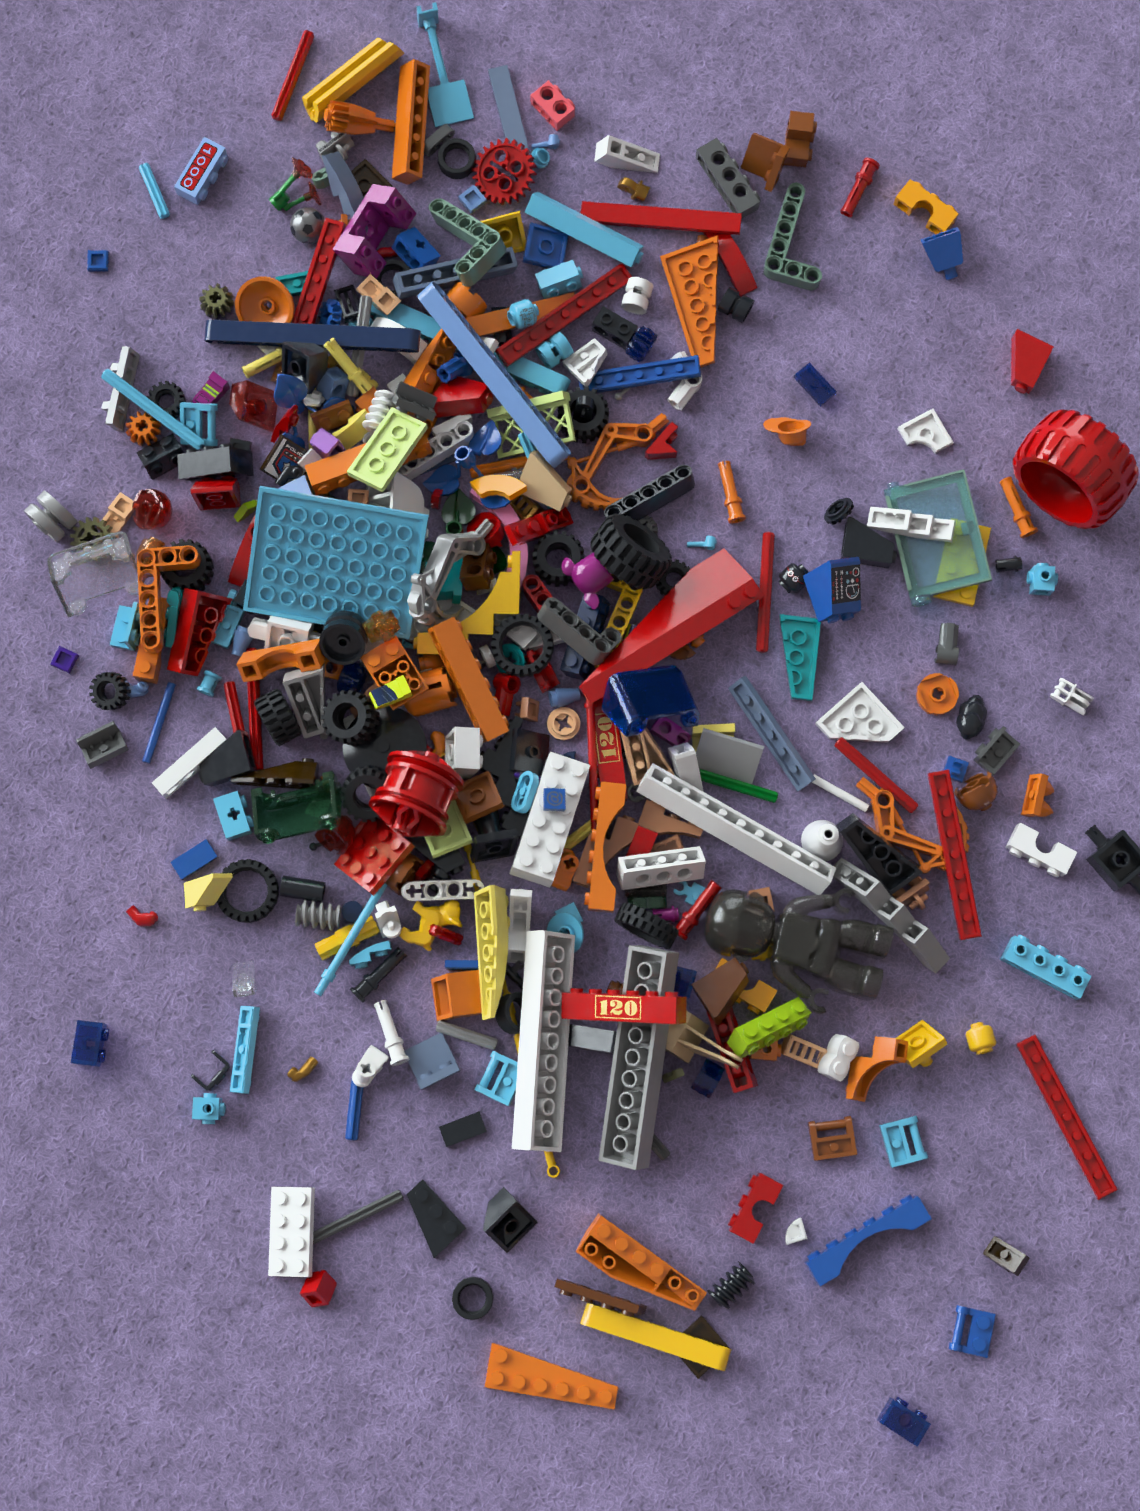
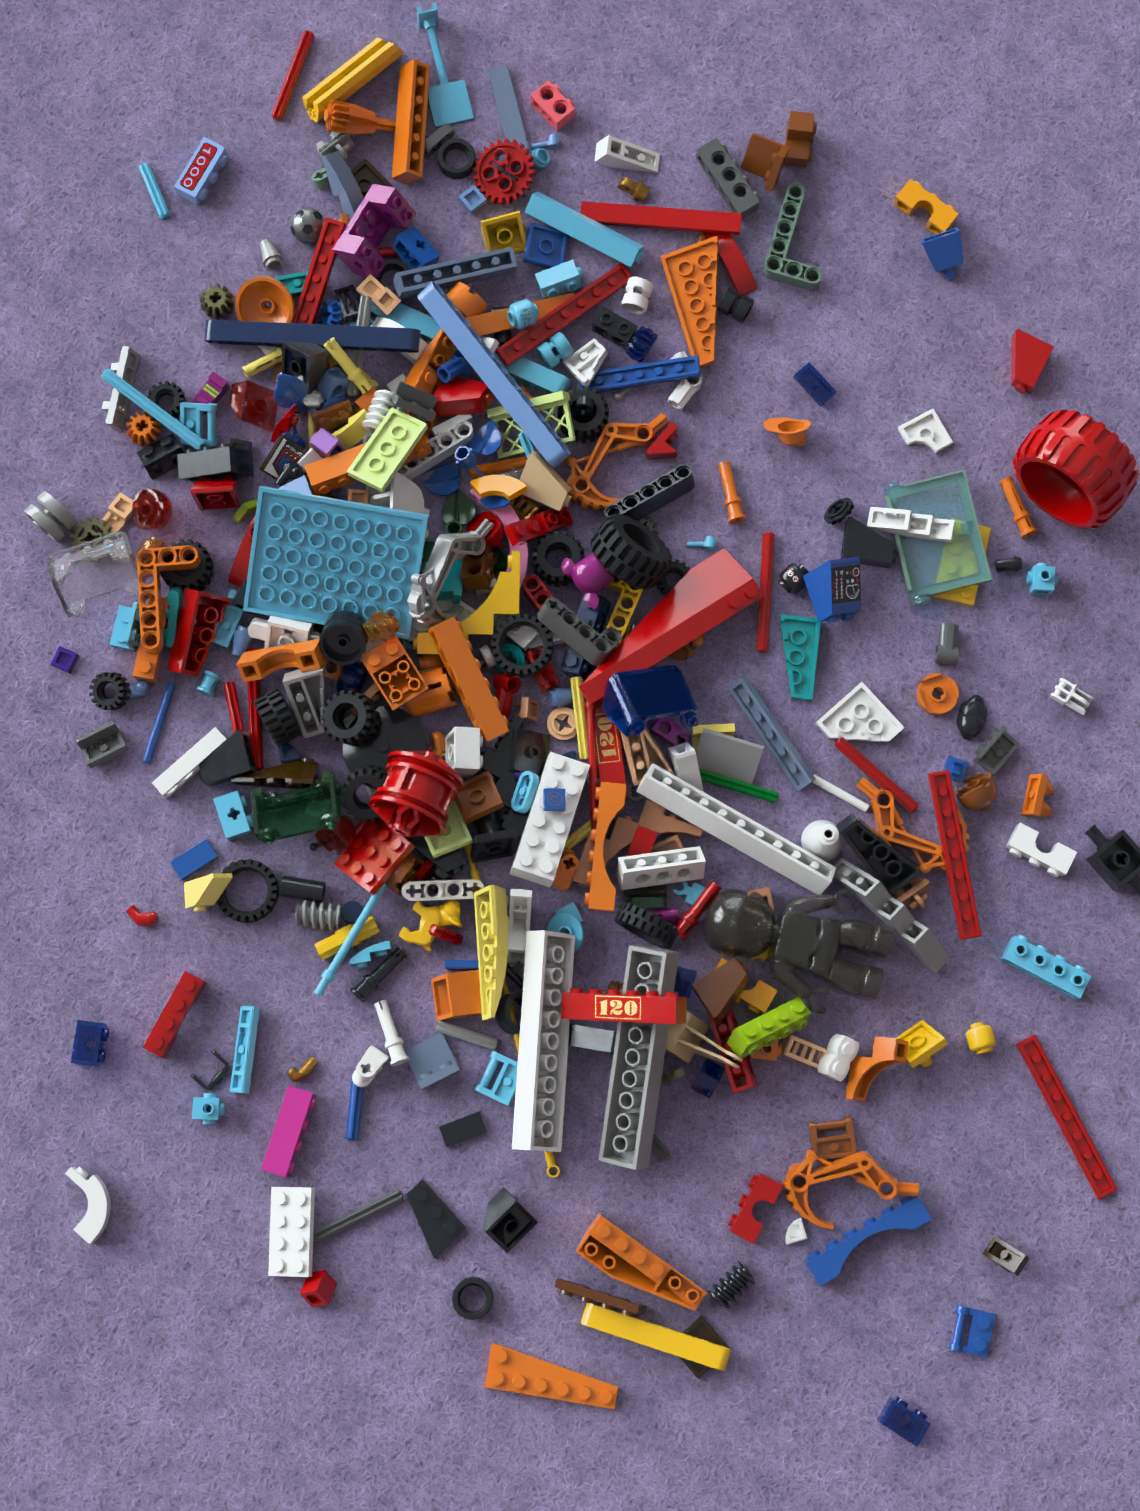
blue tile [87,250,109,272] -> none
clear slope [232,961,258,997] -> none
plant [269,157,322,211] -> none
leg [369,675,413,709] -> none
white hips [375,901,402,938] -> none
sand green beam [429,198,506,287] -> none
red tile [431,488,443,510] -> none
red pin [841,157,880,218] -> none
medium azure plate [879,1116,928,1168] -> none
none -> white arch [65,1166,111,1244]
none -> red arch [142,971,207,1058]
none -> light grey cone [260,239,282,270]
none -> dark pink brick [261,1085,317,1177]
none -> dark blue tile [277,743,302,764]
none -> light yellow axle [570,677,588,759]
none -> orange piece [782,1149,919,1230]

